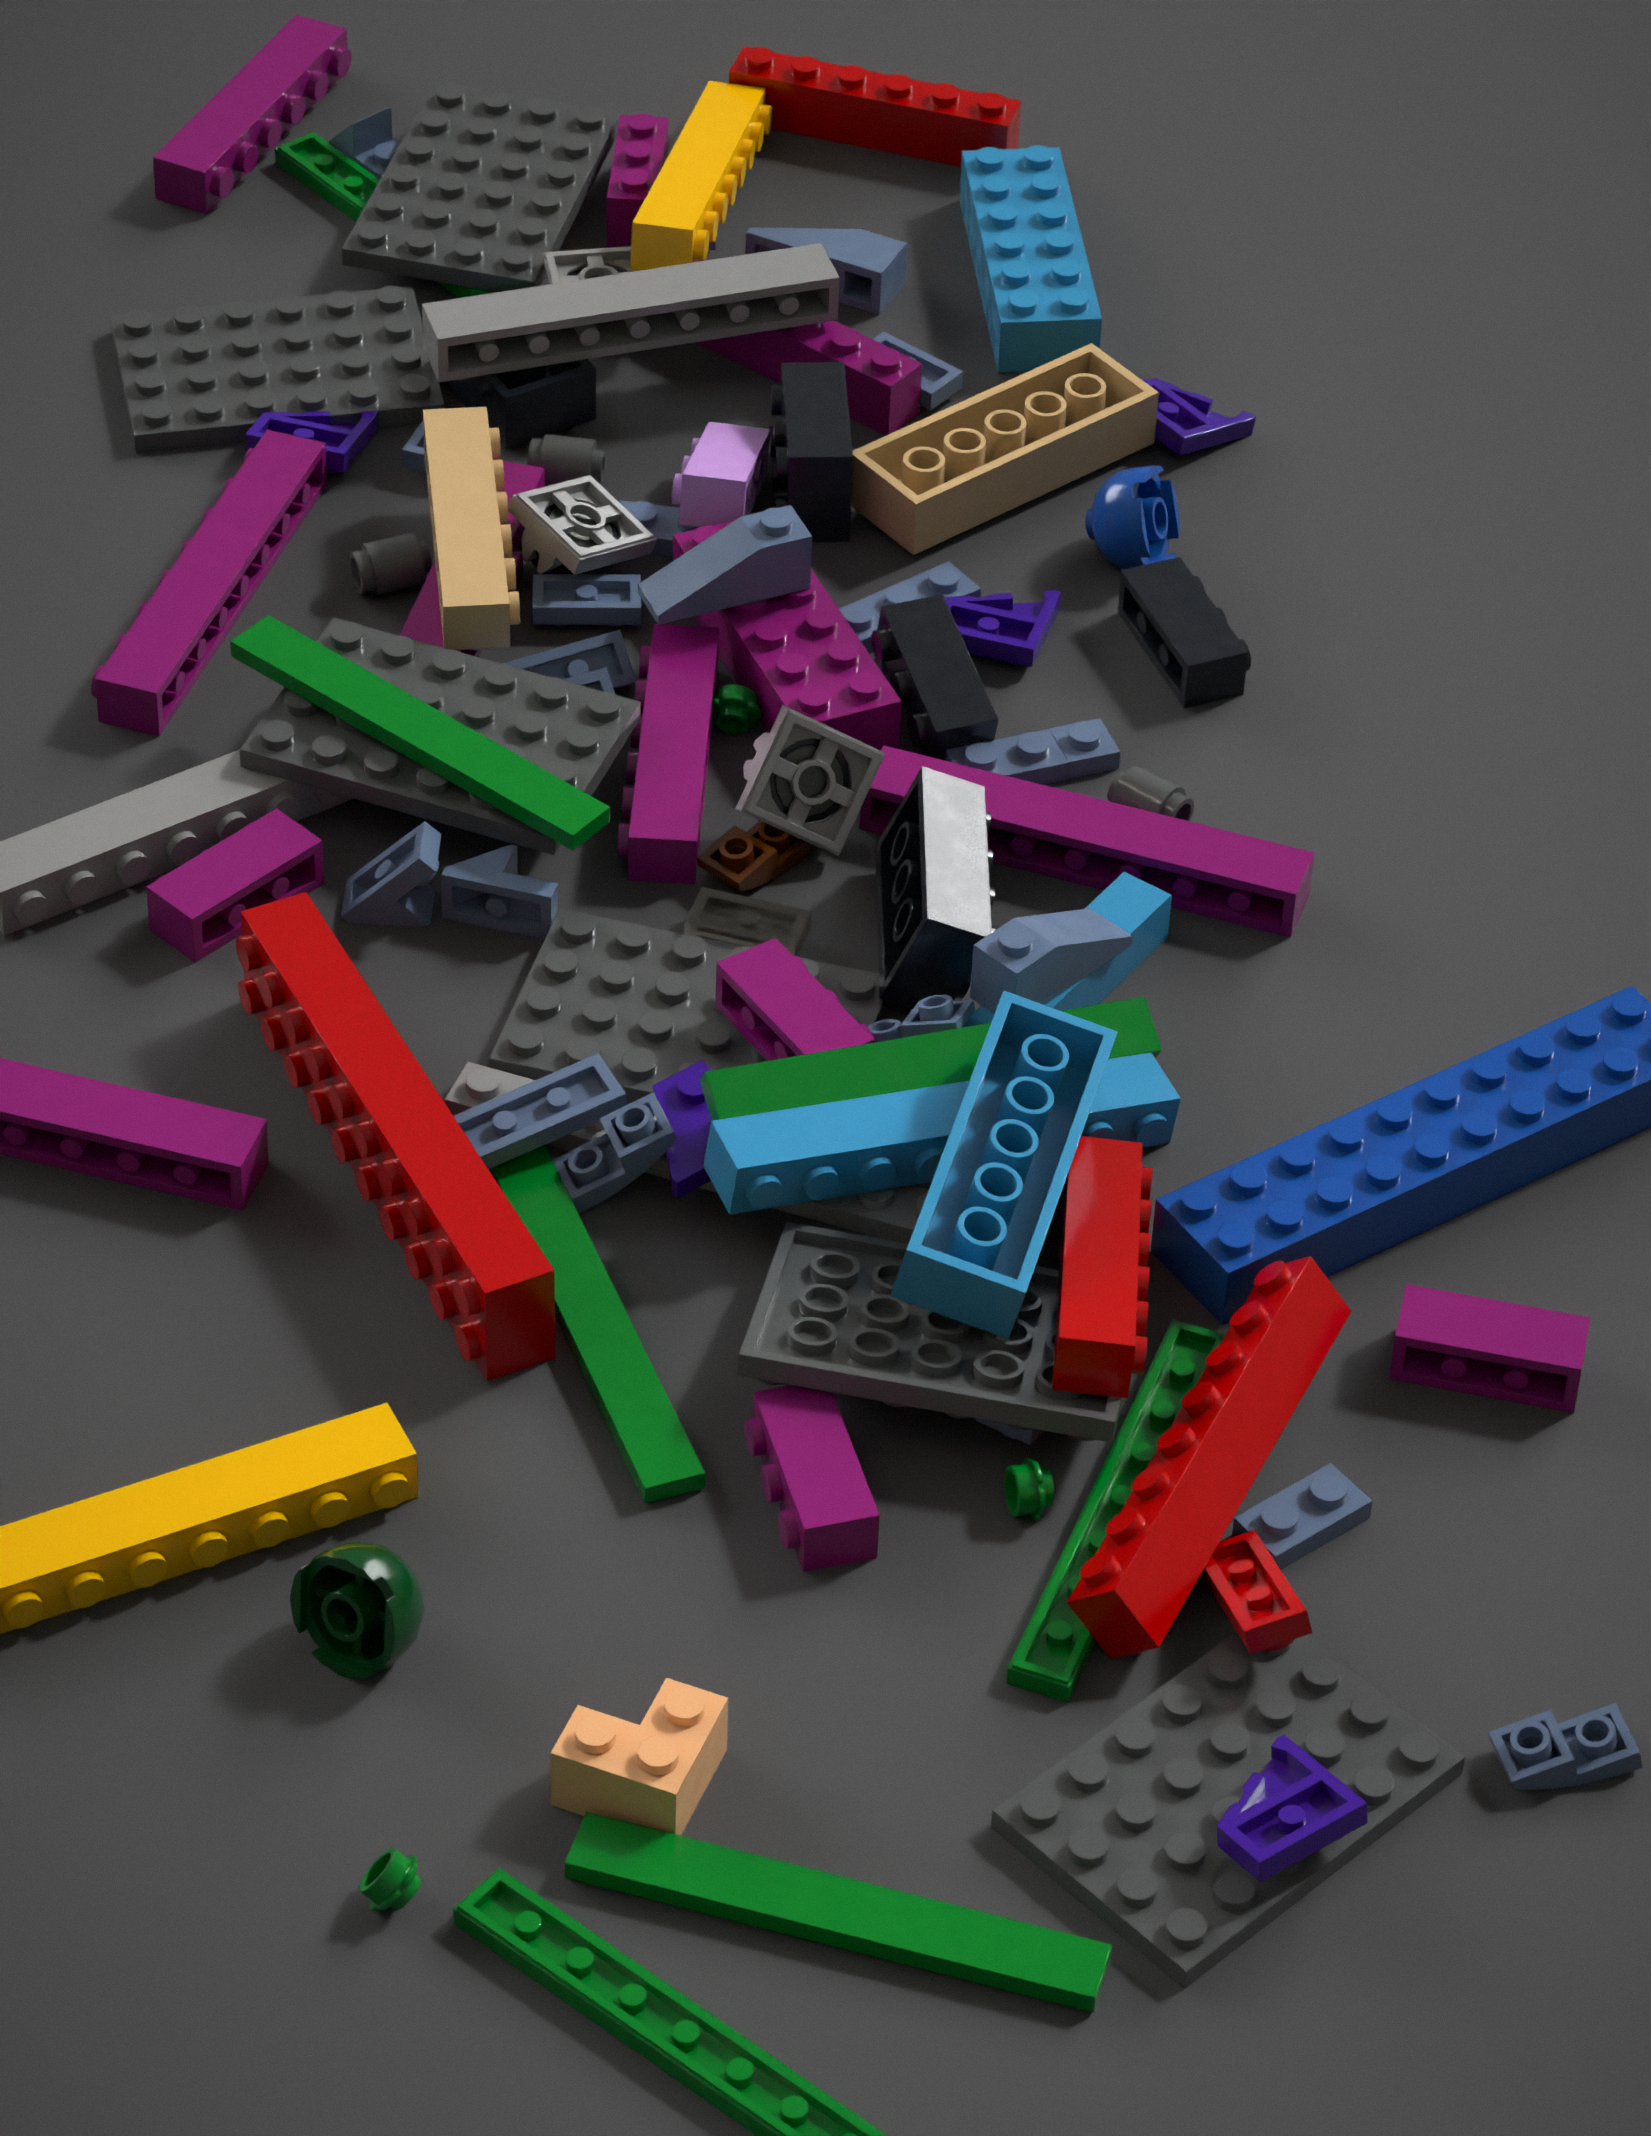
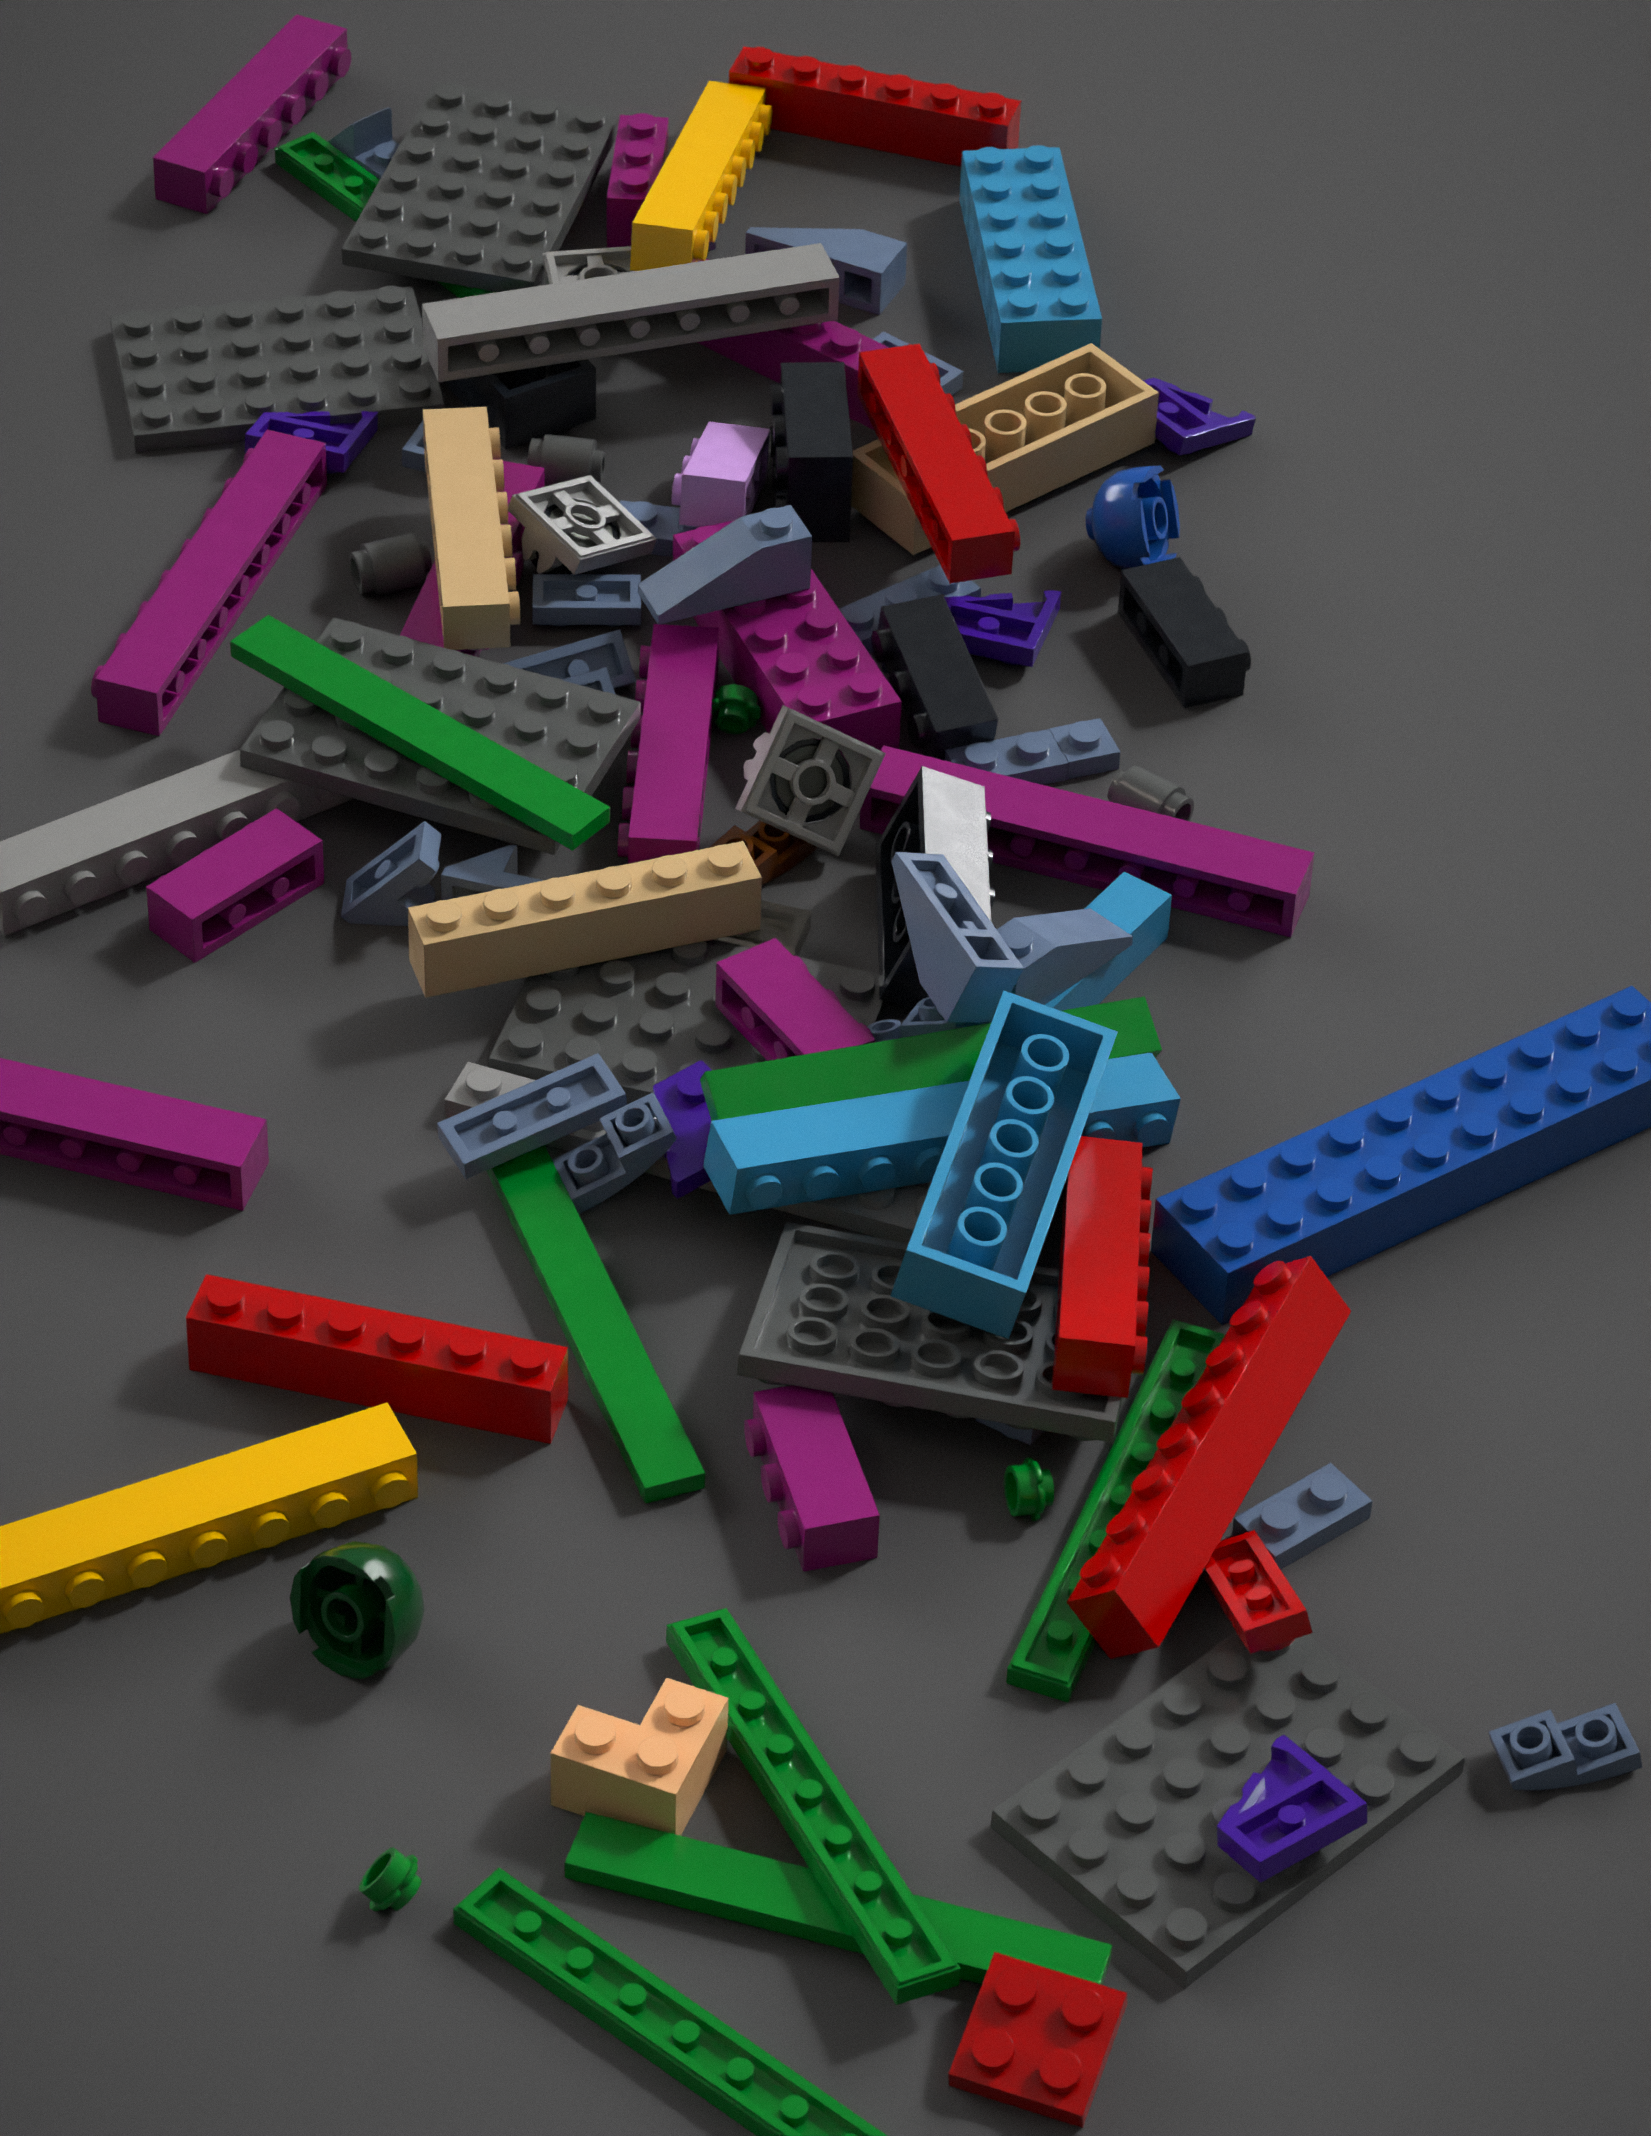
red brick [235,892,555,1381] -> none
magenta brick [1389,1284,1591,1413] -> none
none -> red brick [186,1274,568,1444]
none -> tan brick [408,841,762,998]
none -> green tile [666,1608,961,2005]
none -> red brick [857,343,1021,584]
none -> sand blue slope [891,852,1024,1024]
none -> red plate [948,1952,1127,2128]

